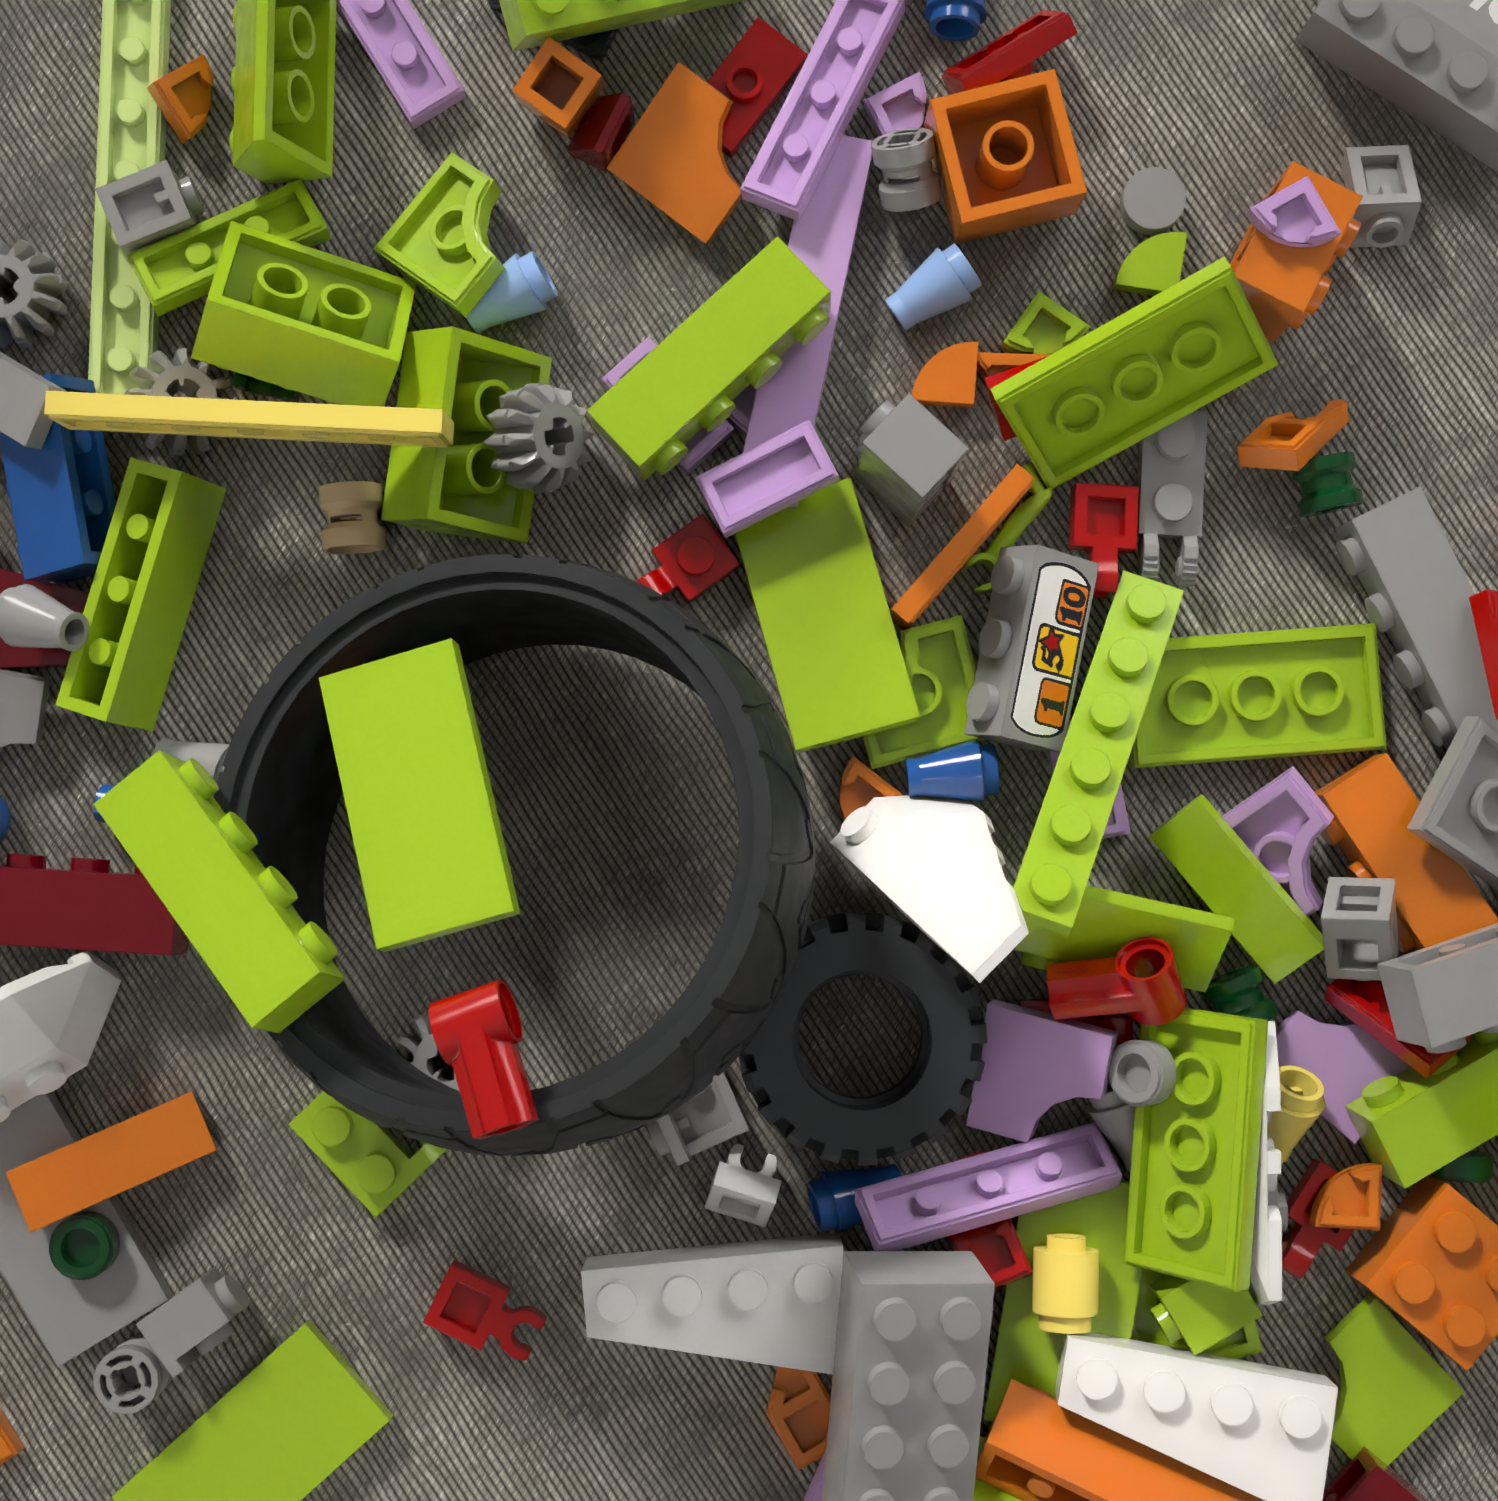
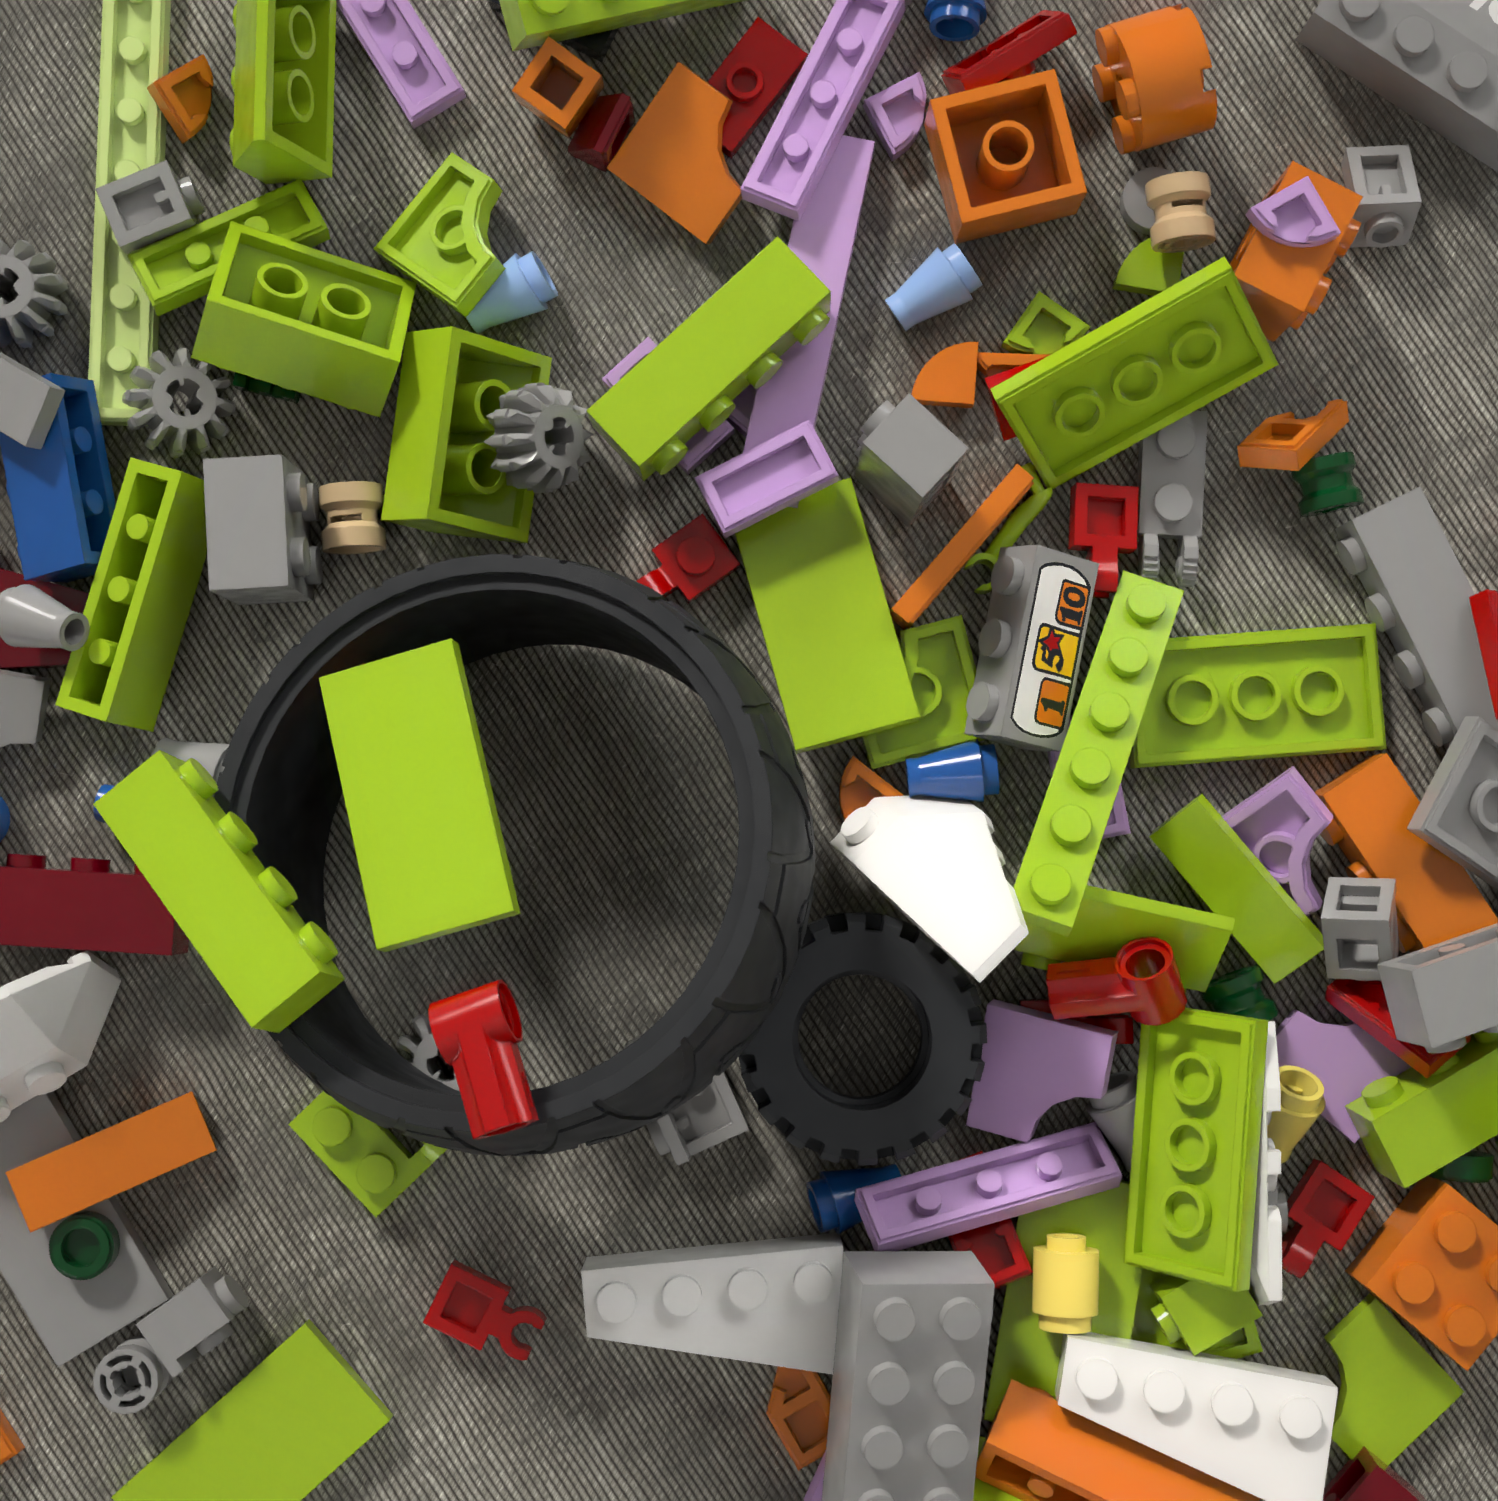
light yellow tile [44,391,454,448] -> none
white tile [704,1144,782,1227] -> none
light grey wheel [871,128,943,212] -> none
light grey tile [1108,1039,1176,1107] -> none
orange tile [1309,1163,1382,1231] -> none
none -> light grey brick [203,454,323,605]
none -> orange brick [1092,4,1217,155]
none -> tan wheel [1145,171,1216,253]

